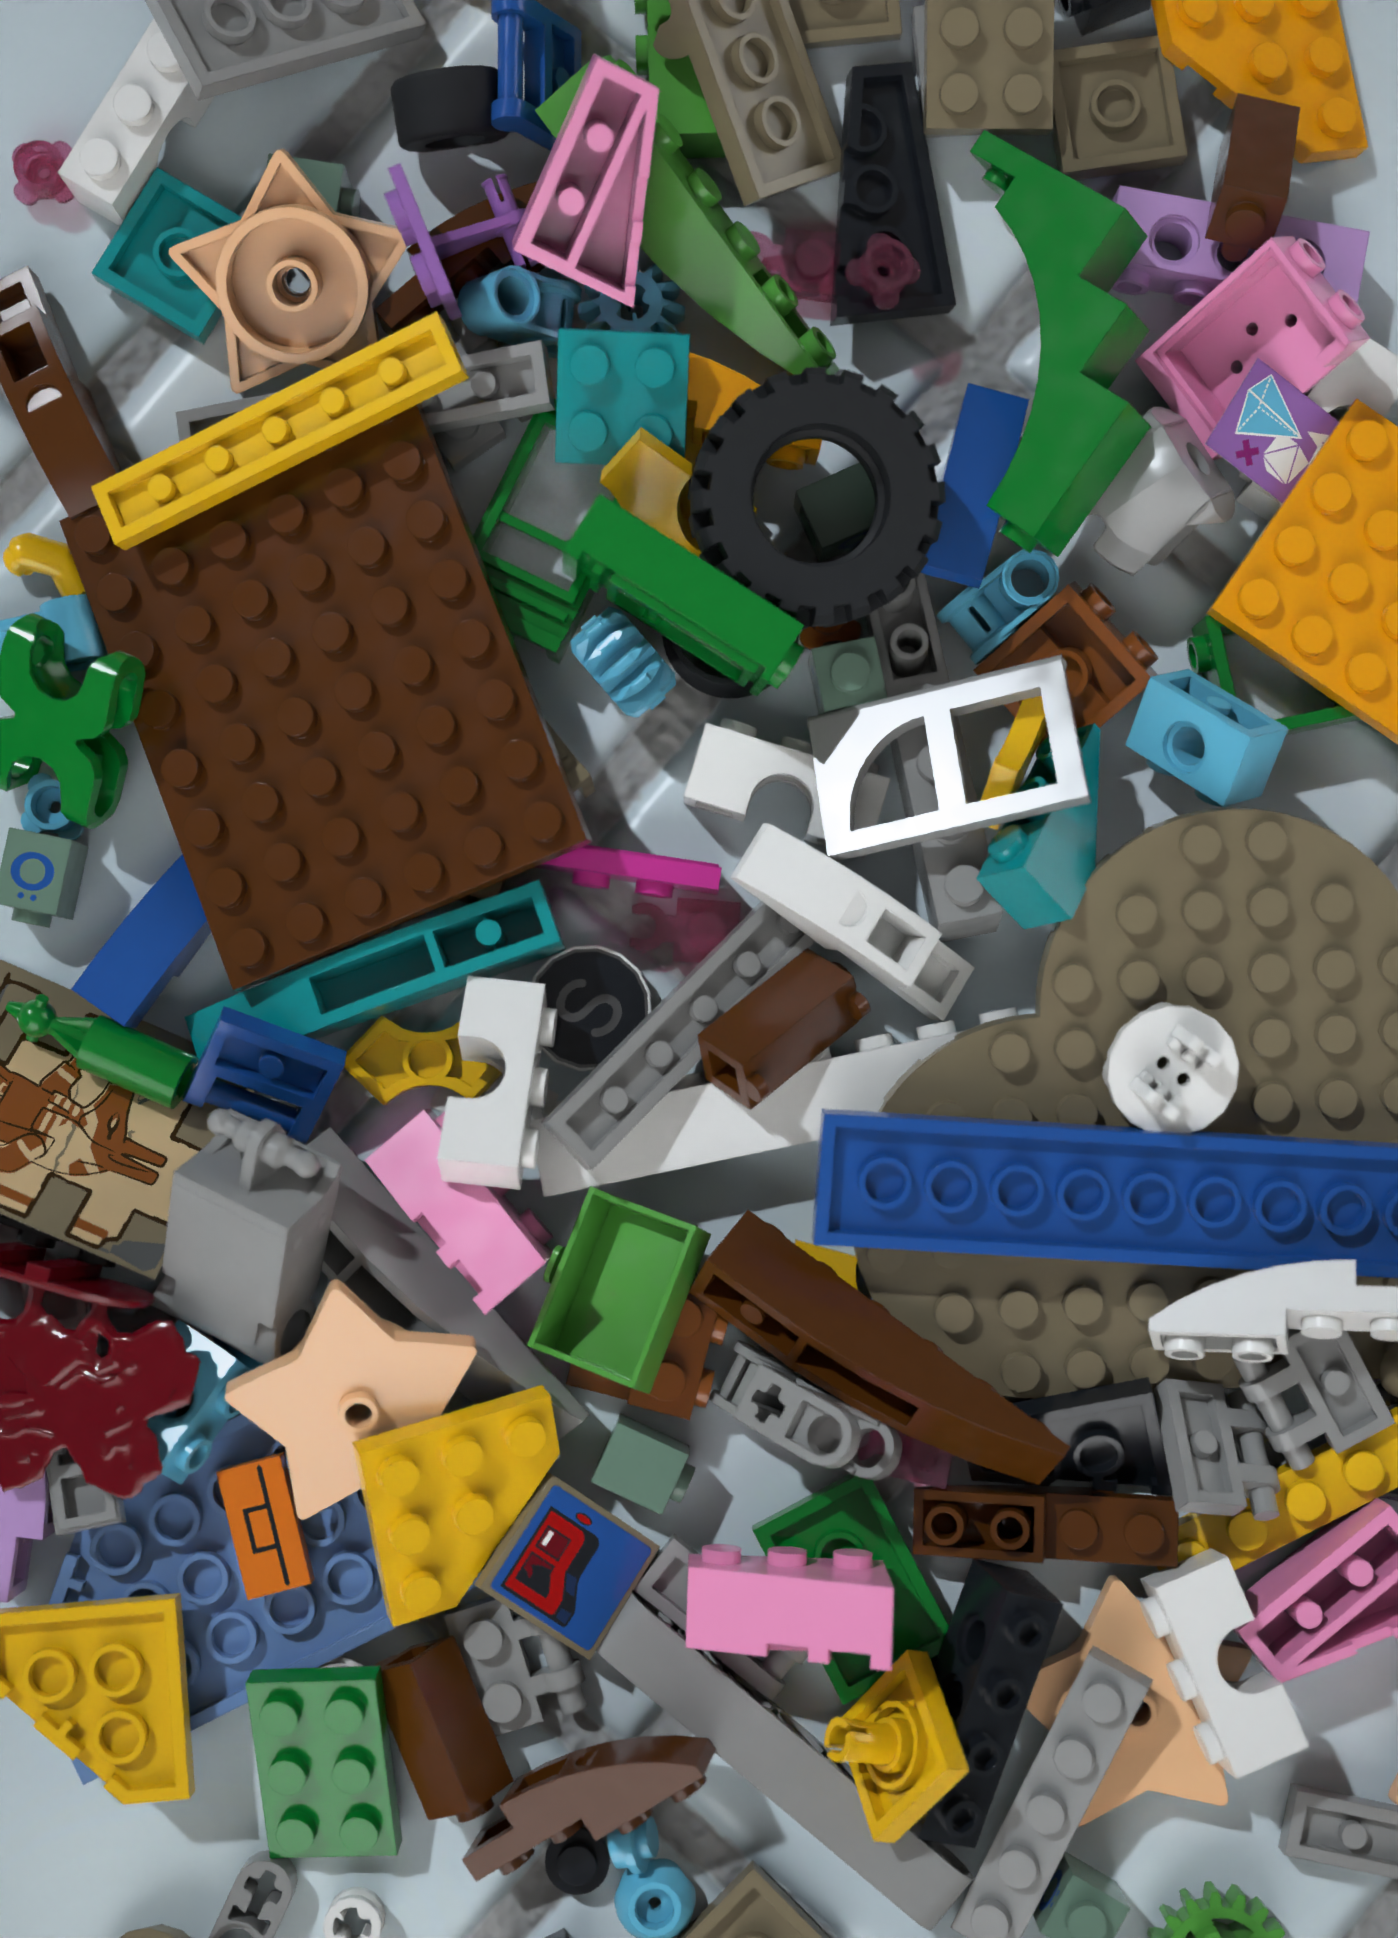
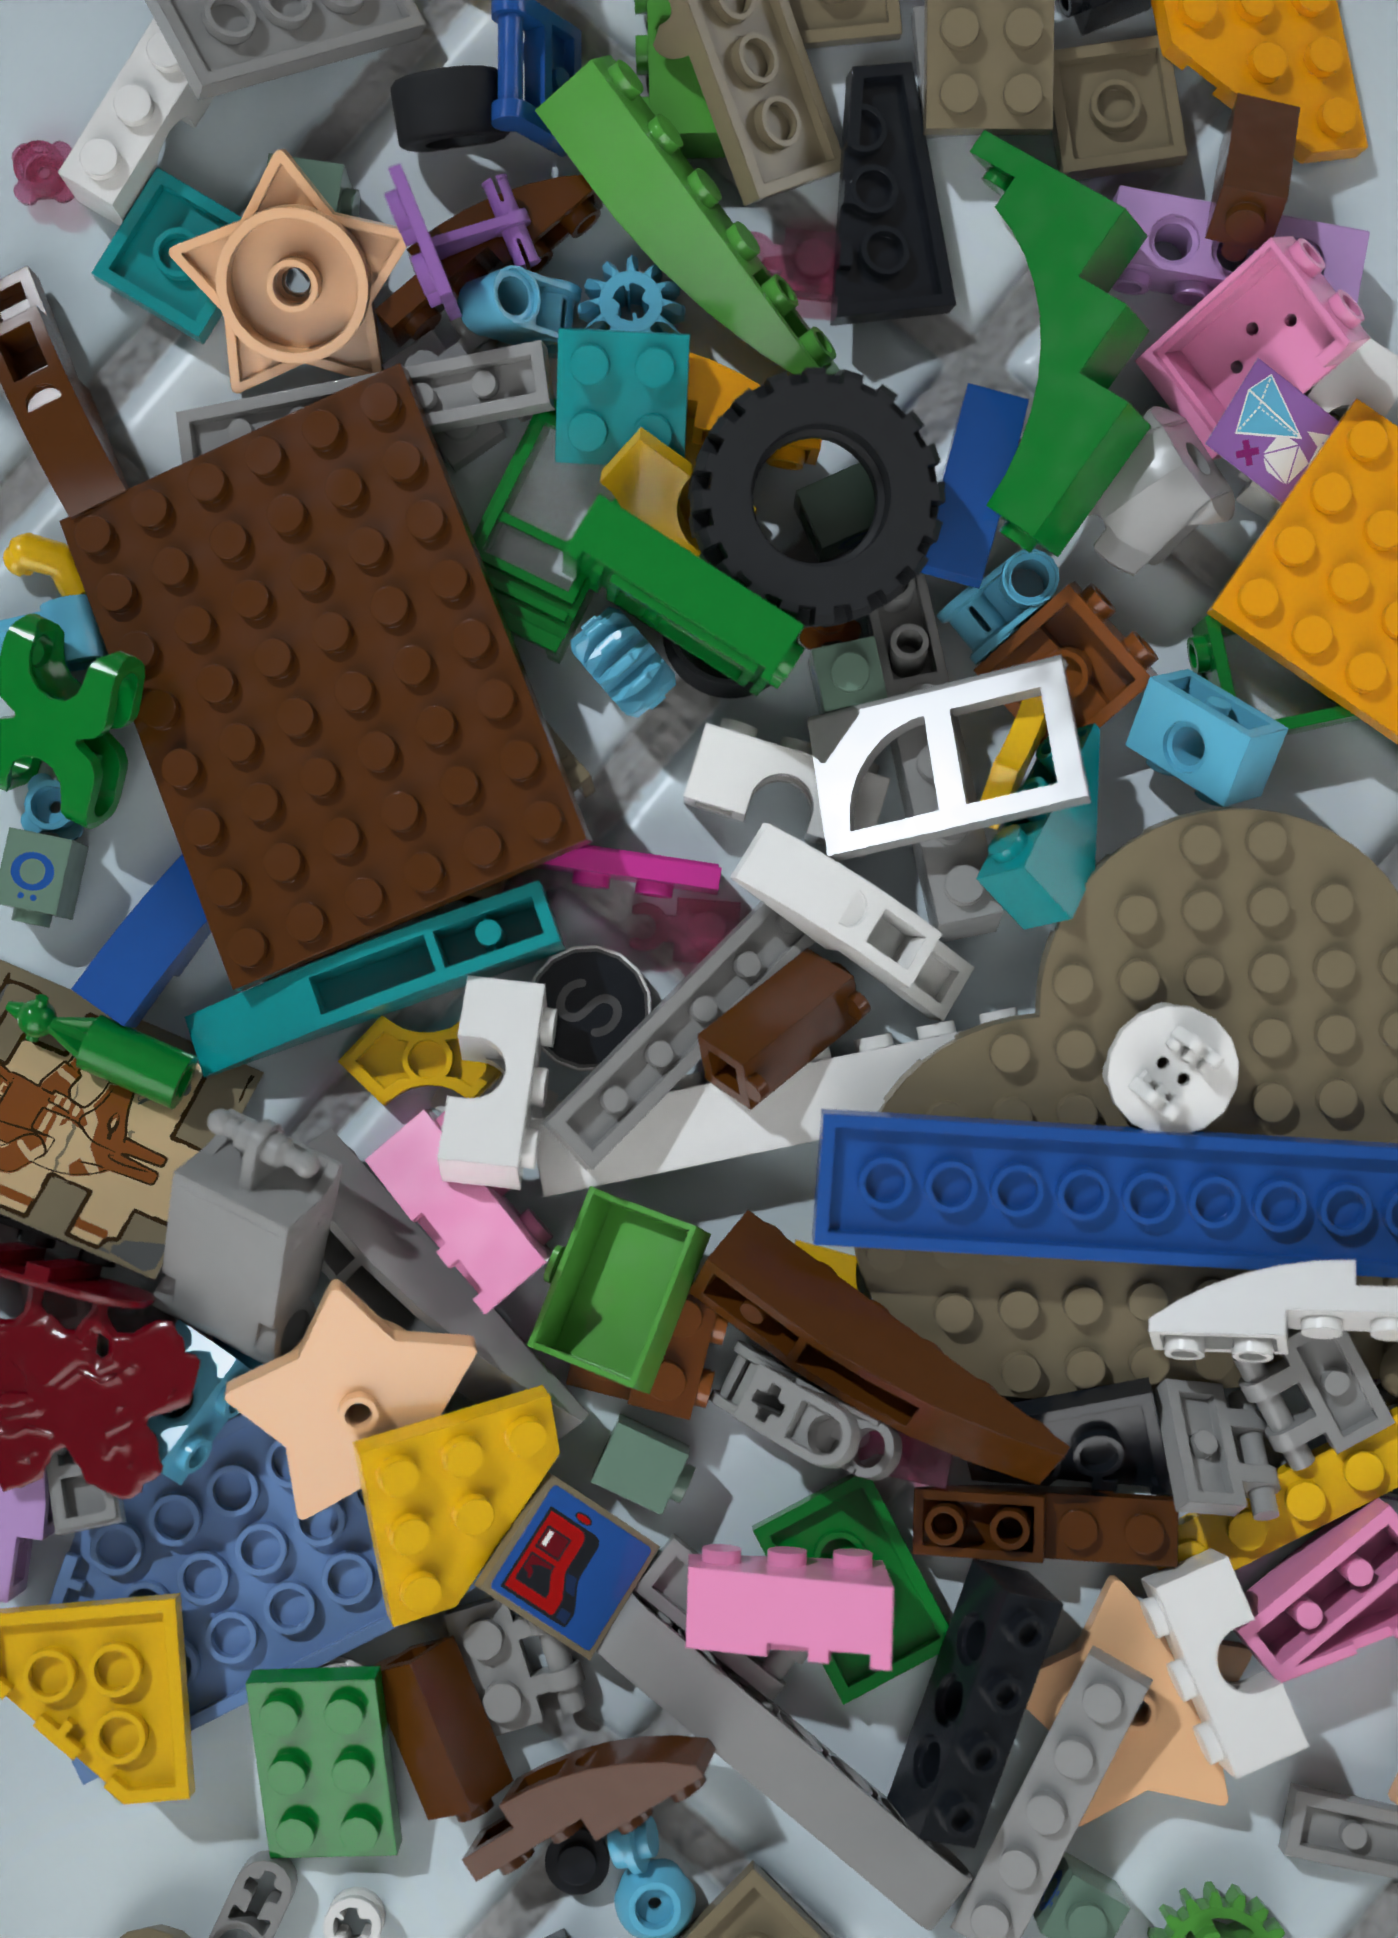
yellow plate [91,312,469,551] -> none
blue plate [182,1006,347,1145] -> none
orange tile [216,1452,315,1600] -> none
bright pink wedge [512,53,659,308] -> none
yellow plate [824,1650,970,1843] -> none
clear pink plate [845,233,921,310] -> none

